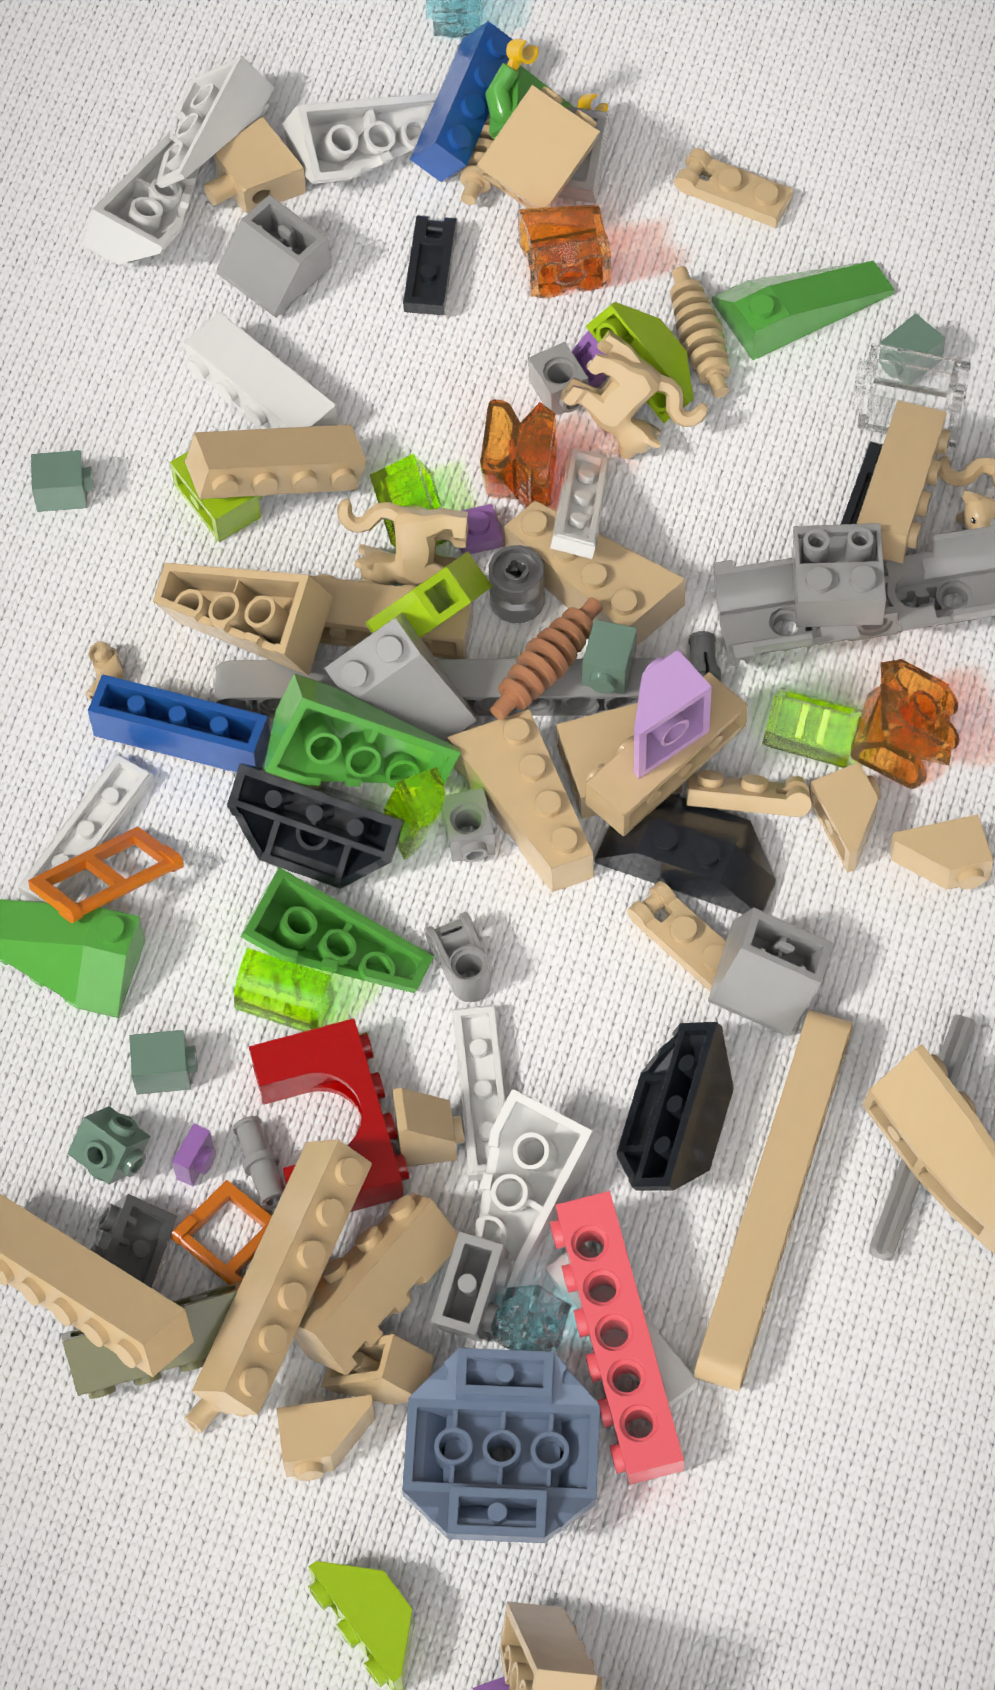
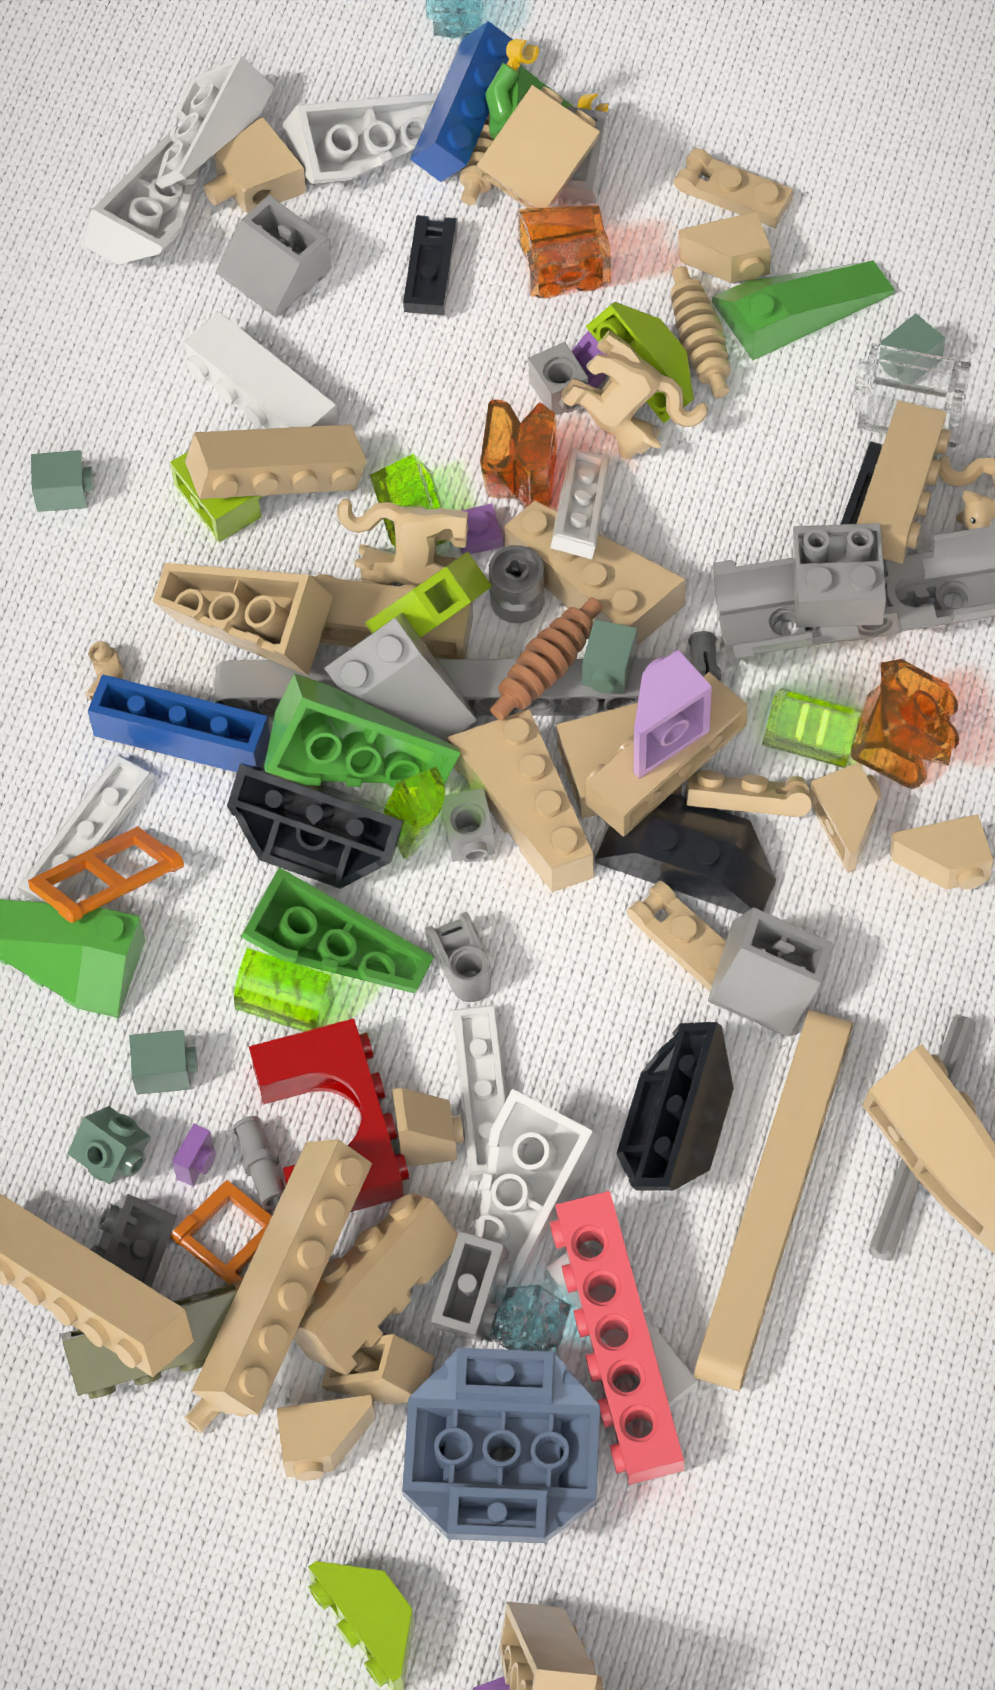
none -> tan slope [678,211,771,283]

